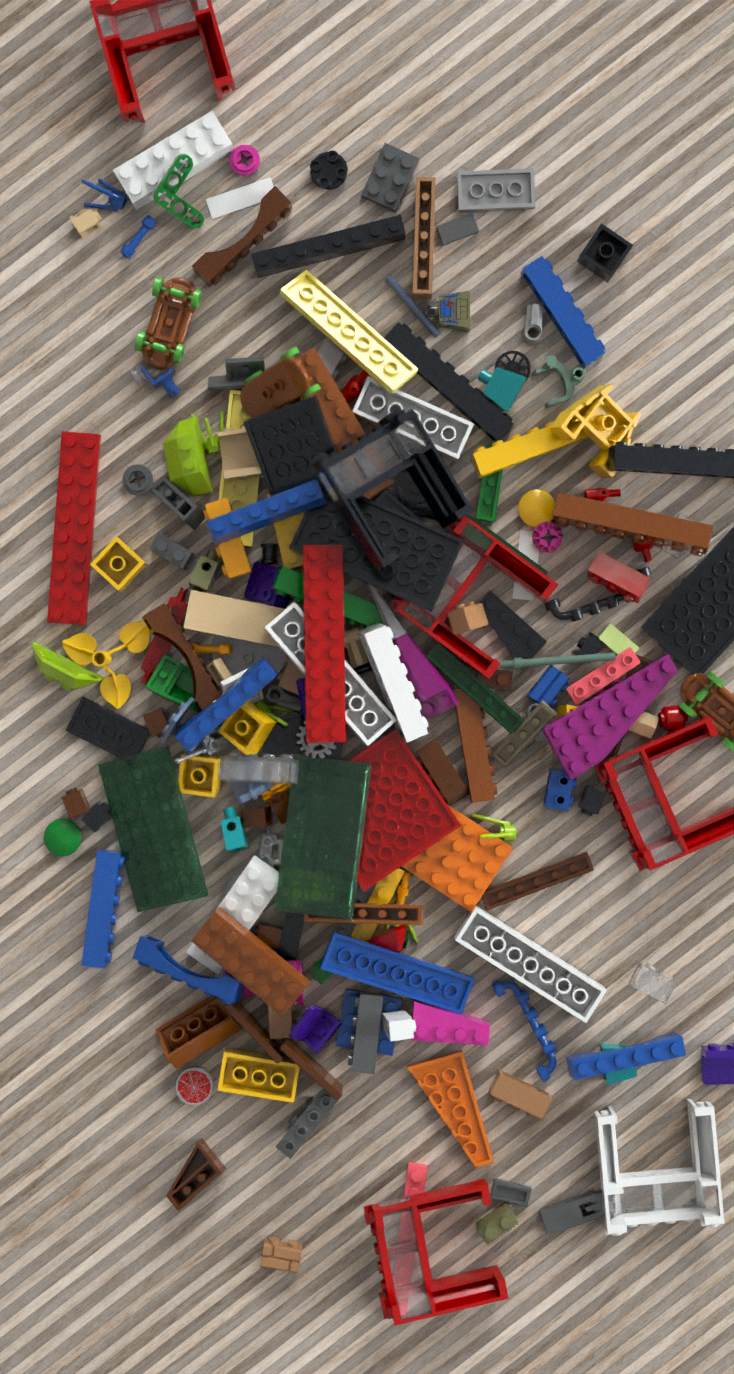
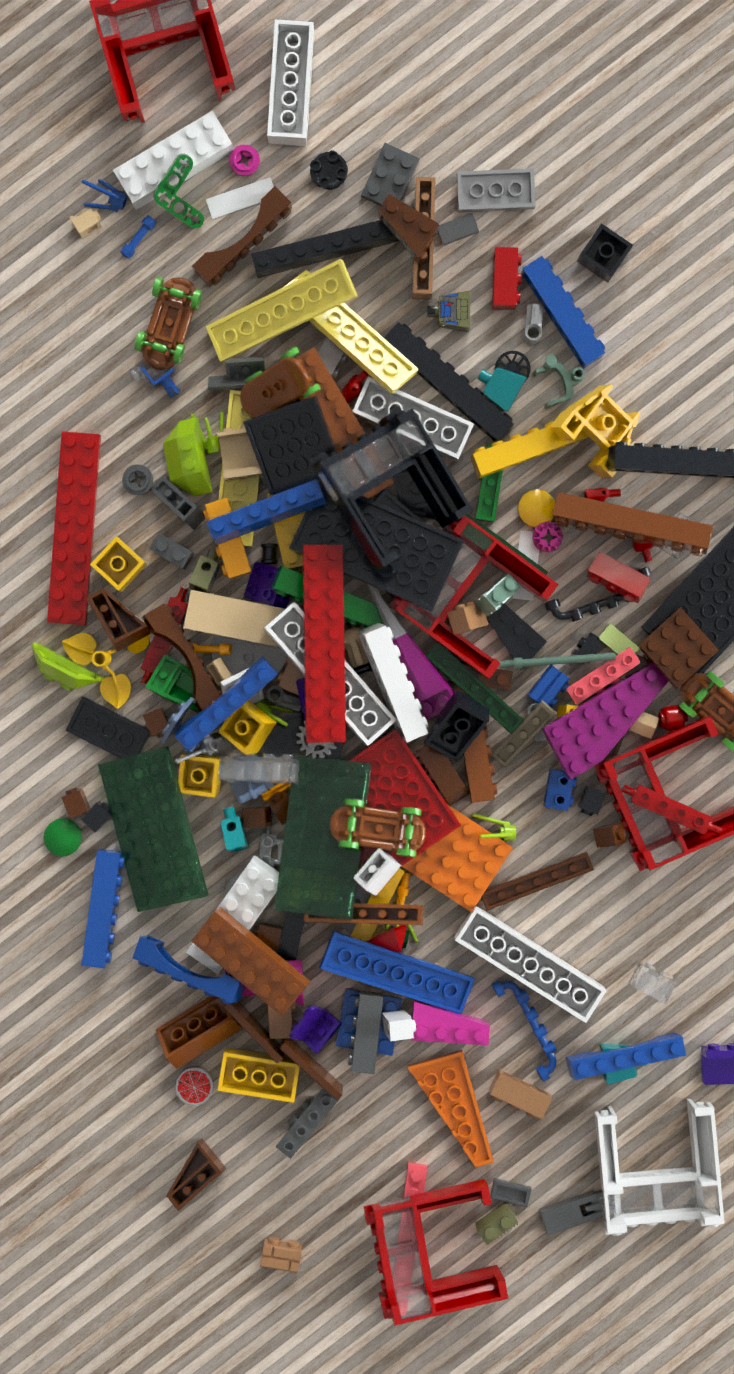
green bracket [308,957,334,985] -> none
sand blue bar [386,275,441,338] -> none
none -> reddish brown wedge [87,588,151,652]
none -> light yellow plate [206,259,357,362]
none -> white brick [267,20,314,146]
none -> dark orange piece [330,799,426,857]
none -> white brick [354,848,401,895]
none -> reddish brown wedge [378,194,439,264]
none -> black slope [424,690,490,761]
none -> sand green brick [475,573,521,616]
none -> red brick [492,247,522,310]
none -> reddish brown brick [593,823,626,848]
none -> red plate [622,784,722,835]
none -> reddish brown plate [637,607,719,689]

